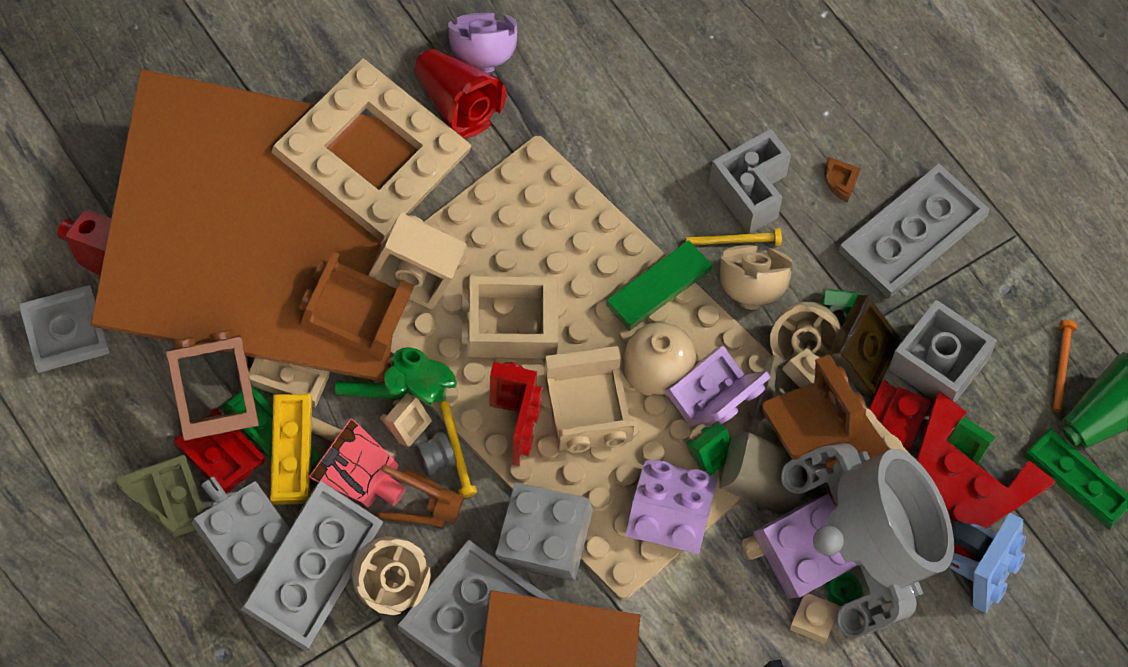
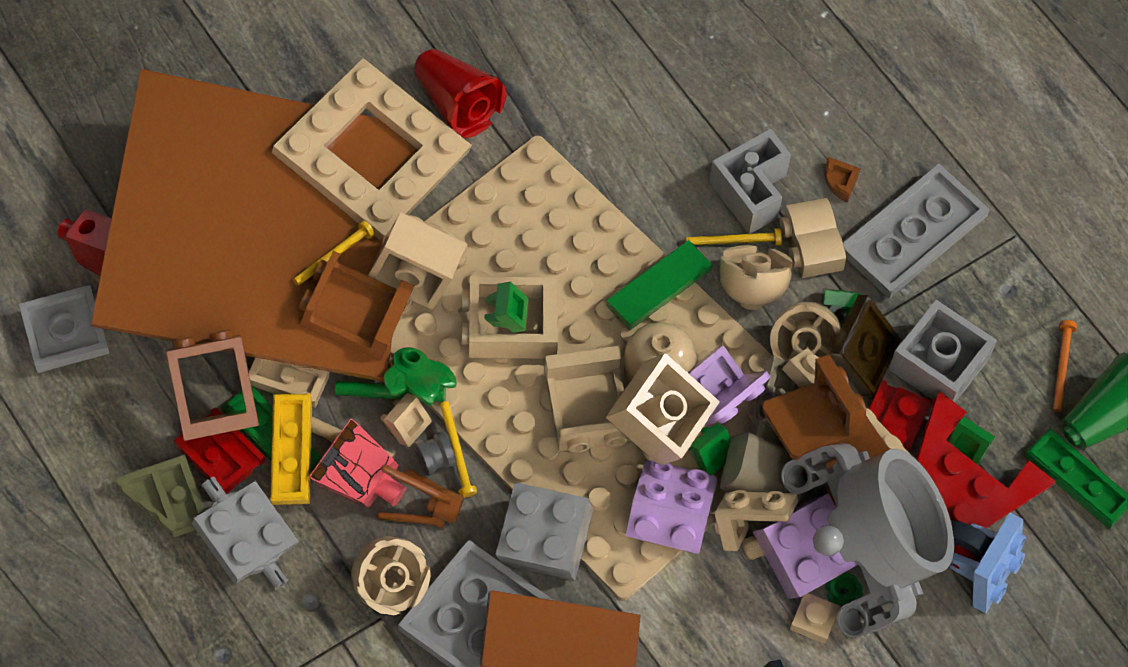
light grey plate [240,480,383,651] -> none
lavender cylinder [448,13,517,73] -> none
red bracket [489,362,543,466] -> none
none -> yellow piece [293,221,374,286]
none -> green tile [484,281,529,333]
none -> tan brick [606,353,720,466]
none -> tan bracket [715,490,798,551]
none -> tan brick [779,198,846,278]

